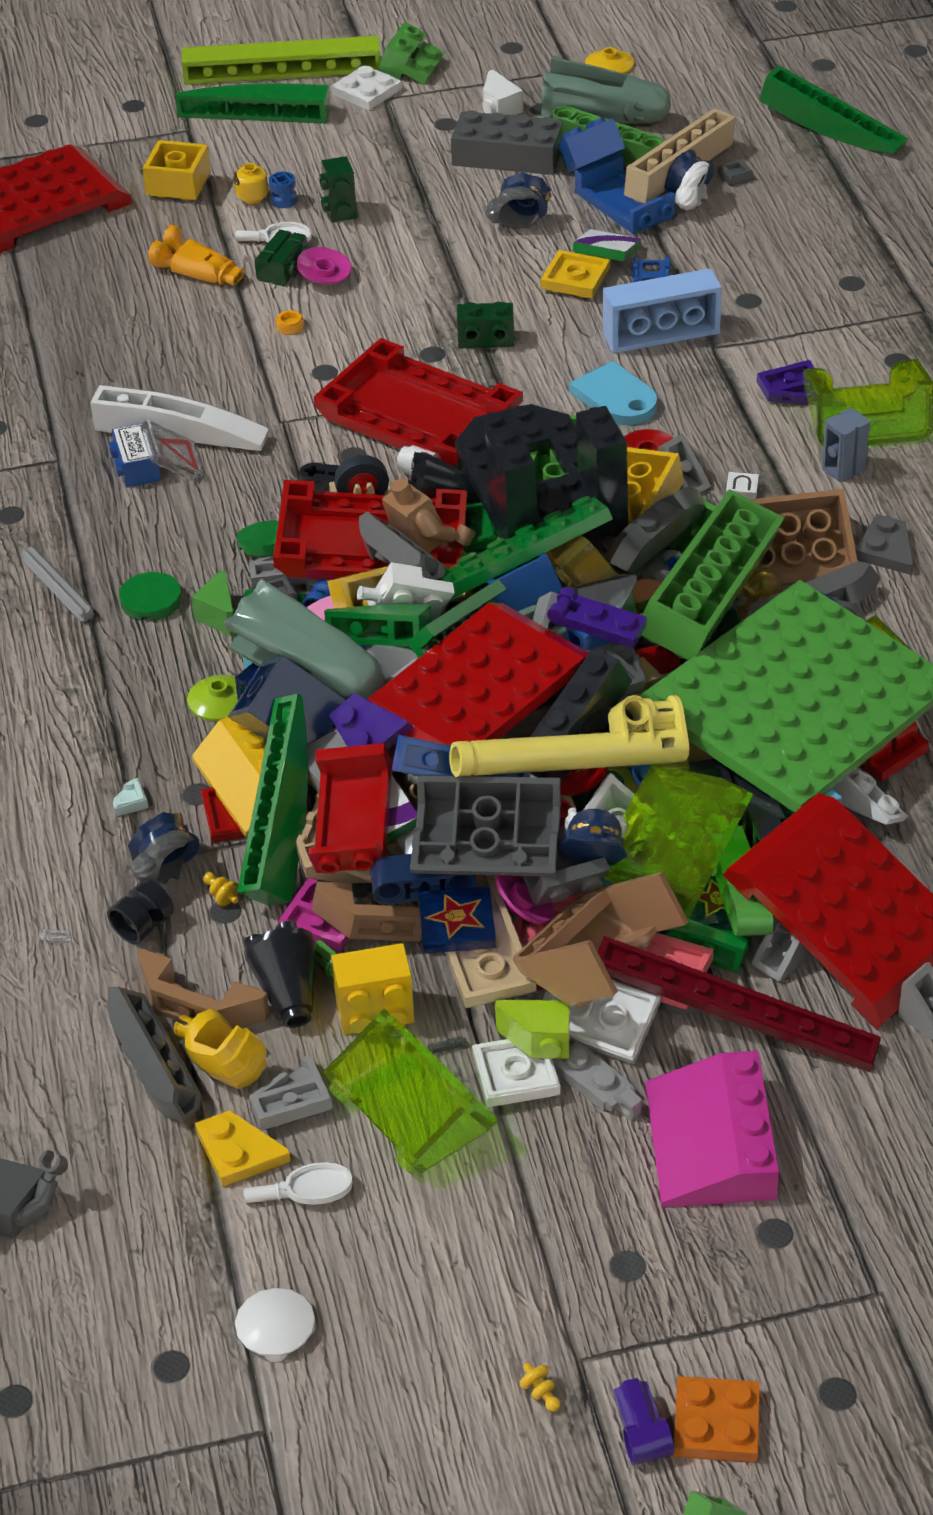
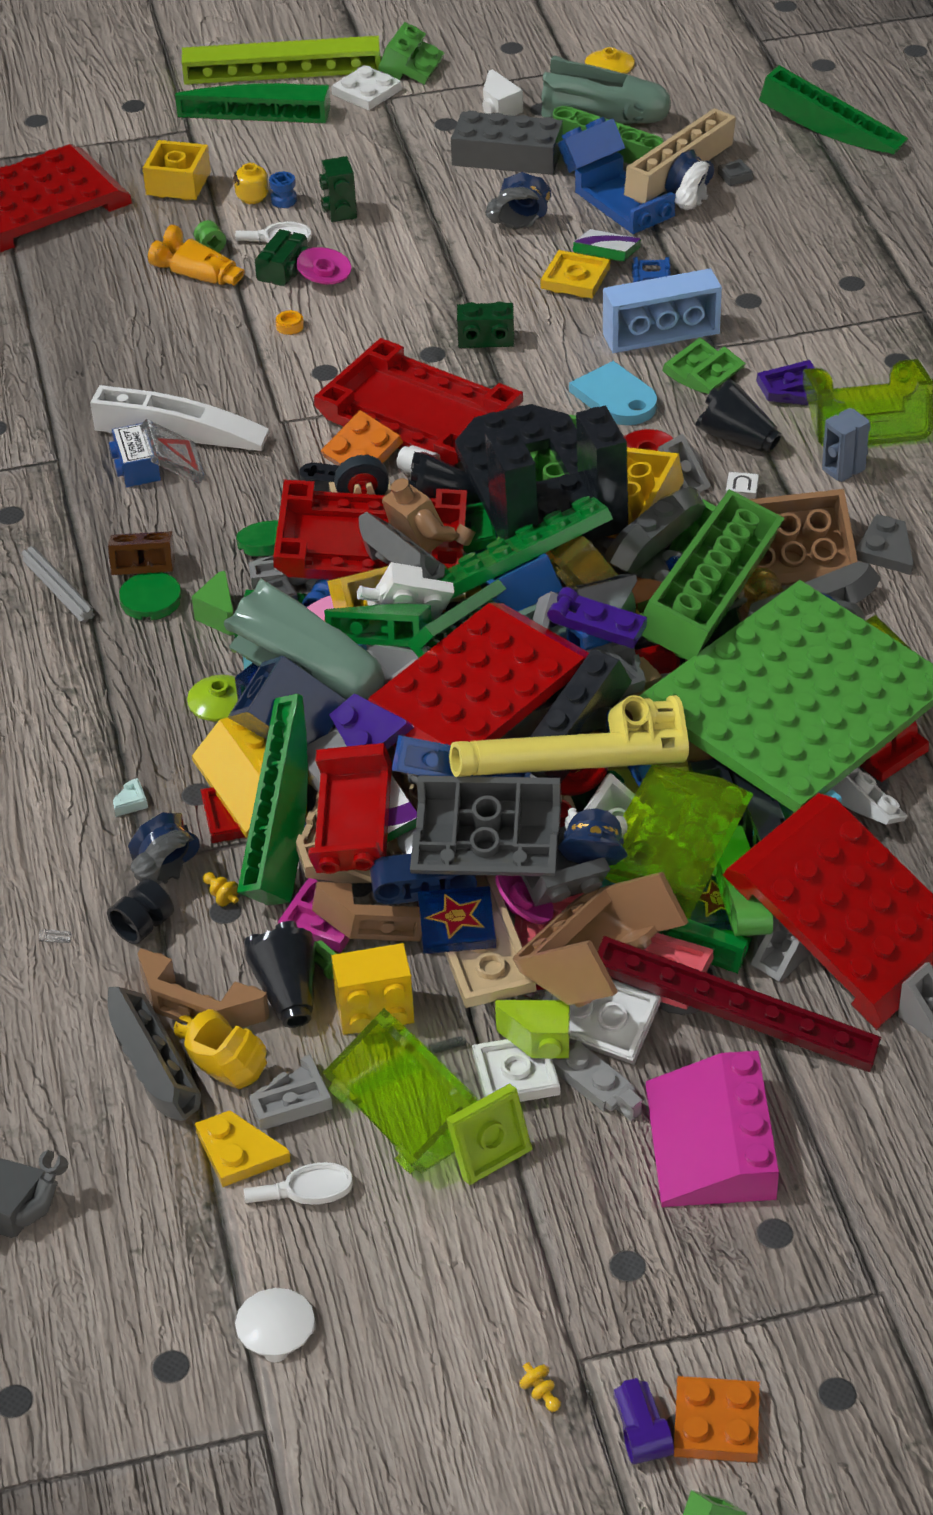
none -> reddish brown brick [108,531,175,575]
none -> bright green wheel [194,220,226,252]
none -> orange plate [320,410,403,466]
none -> lime tile [446,1083,533,1185]
none -> bright green slope [662,337,746,394]
none -> black cone [695,379,782,453]

